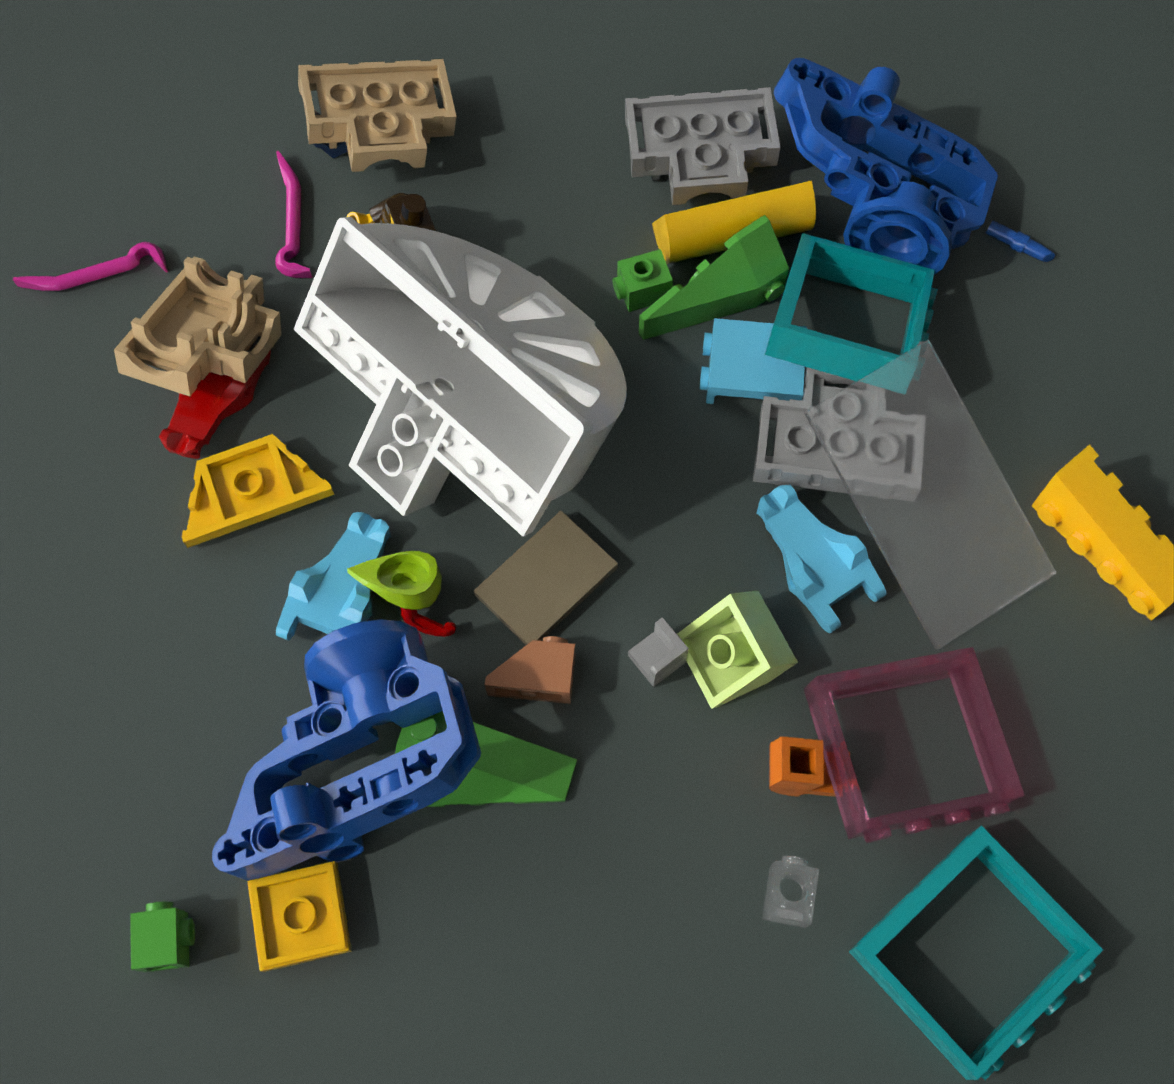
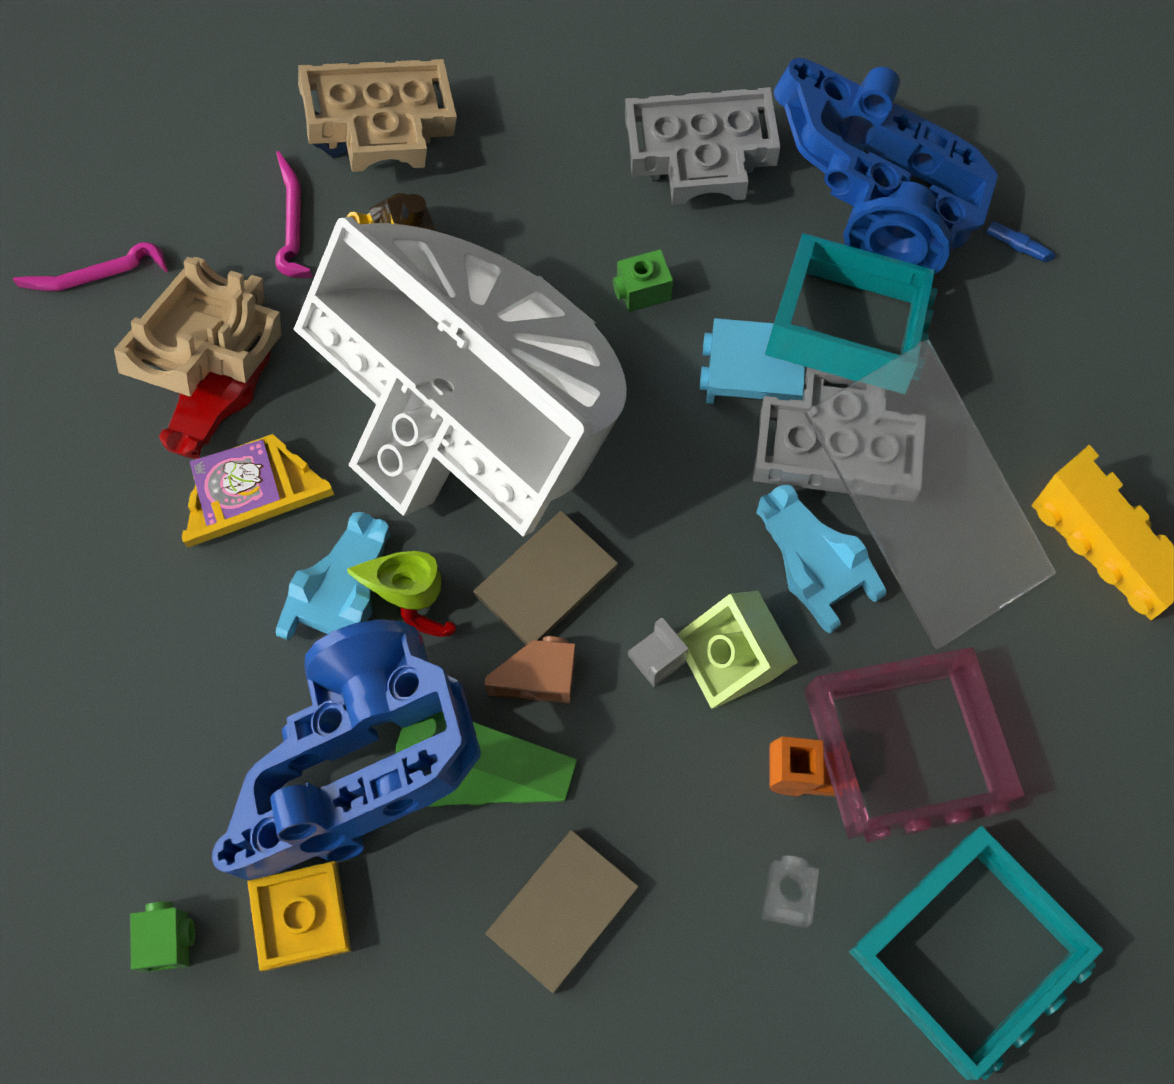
bright green wedge [639,215,789,340] -> none
yellow brick [652,181,816,264] -> none
none -> sticker [190,439,280,526]
none -> dark tan tile [485,830,639,994]

